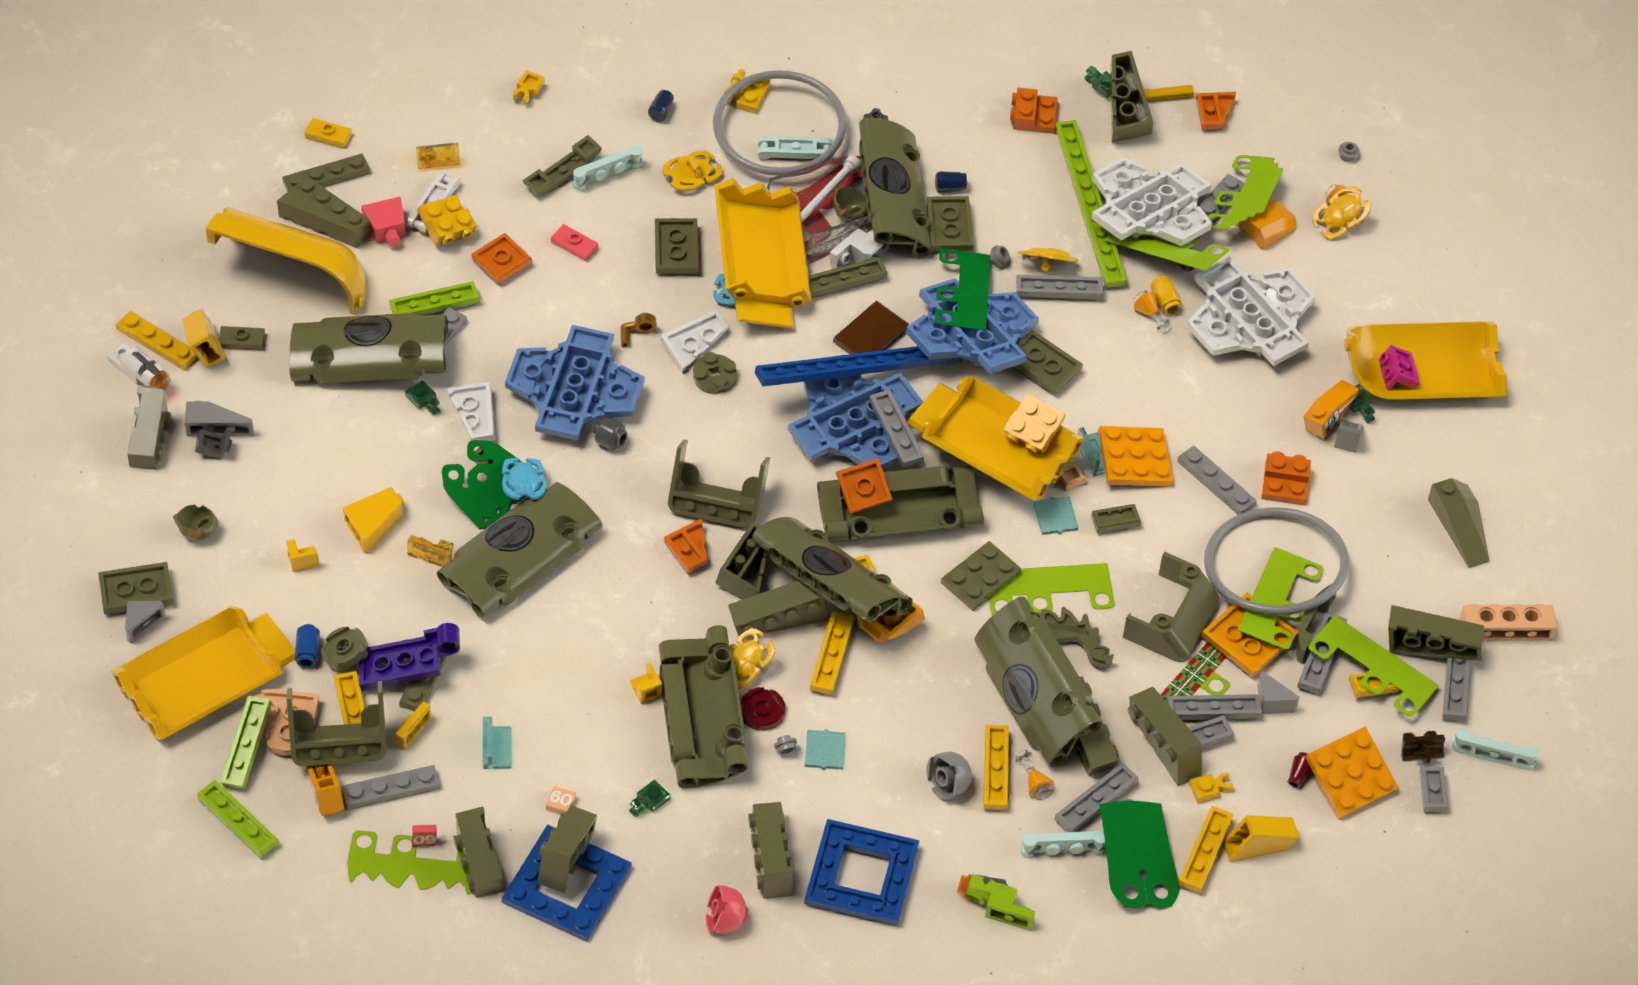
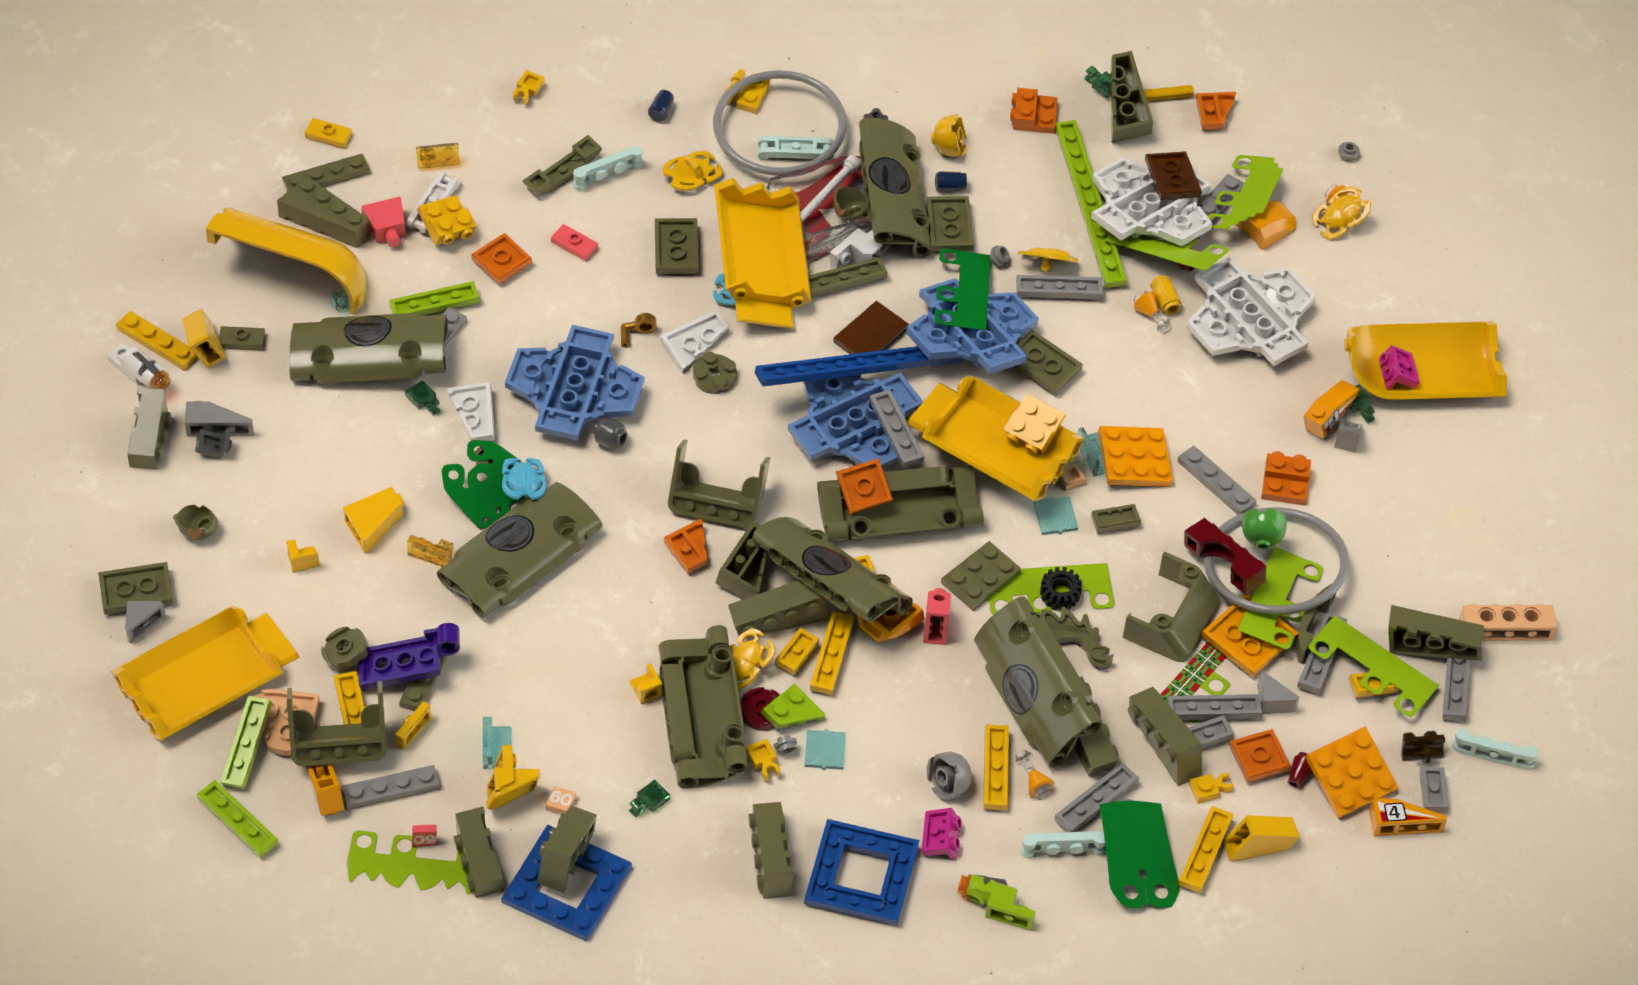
blue head [295,624,320,668] -> none
coral cylinder [706,885,748,934] -> none
olive wedge [1428,478,1489,568] -> none
none -> clear light blue plate [330,288,349,312]
none -> yellow piece [486,745,540,810]
none -> yellow plate [746,739,780,781]
none -> lime wing [761,683,826,729]
none -> yellow plate [775,628,819,675]
none -> dark pink bracket [921,807,962,860]
none -> coral torso [923,588,951,645]
none -> yellow cylinder [931,114,967,157]
none -> black tyre [1040,567,1082,611]
none -> reddish brown tile [1145,151,1202,200]
none -> dark red arch [1184,518,1266,595]
none -> orange plate [1229,729,1291,783]
none -> bright green cylinder [1242,508,1287,550]
none -> light orange slope [1369,798,1447,836]

